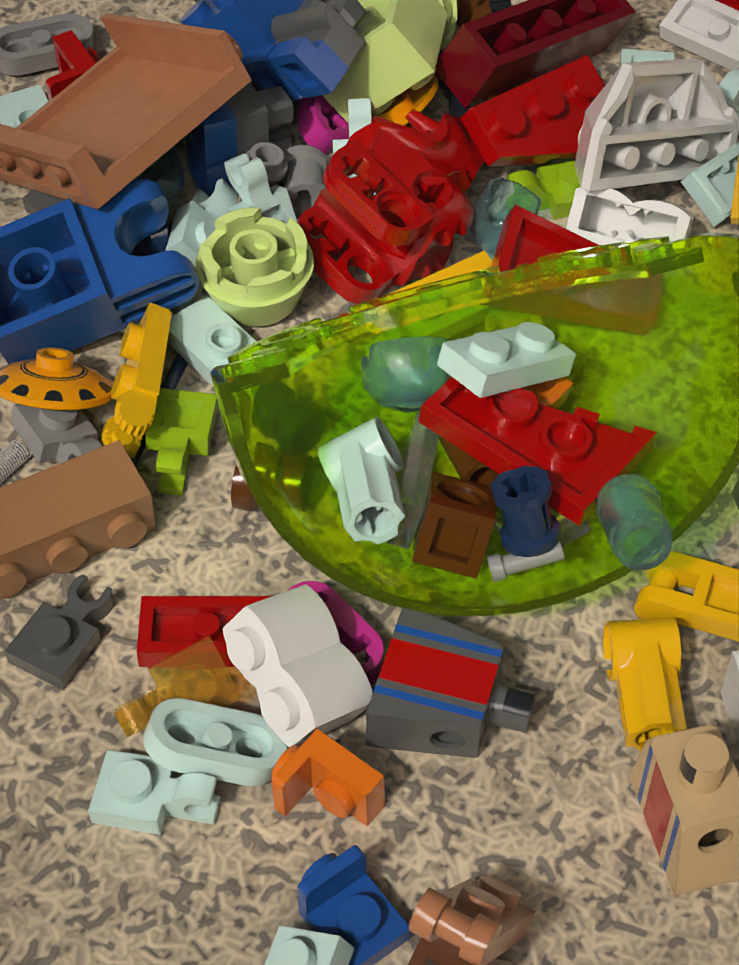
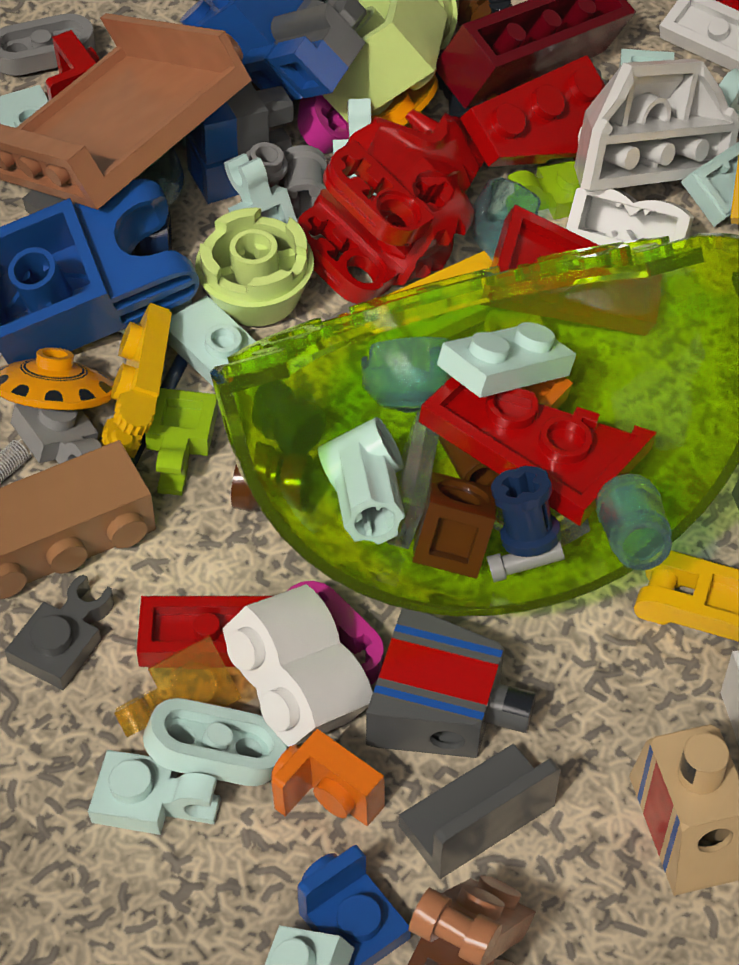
light aqua plate [166,178,238,267] -> none
yellow piece [603,618,687,752] -> none
none -> dark grey panel [399,743,561,879]

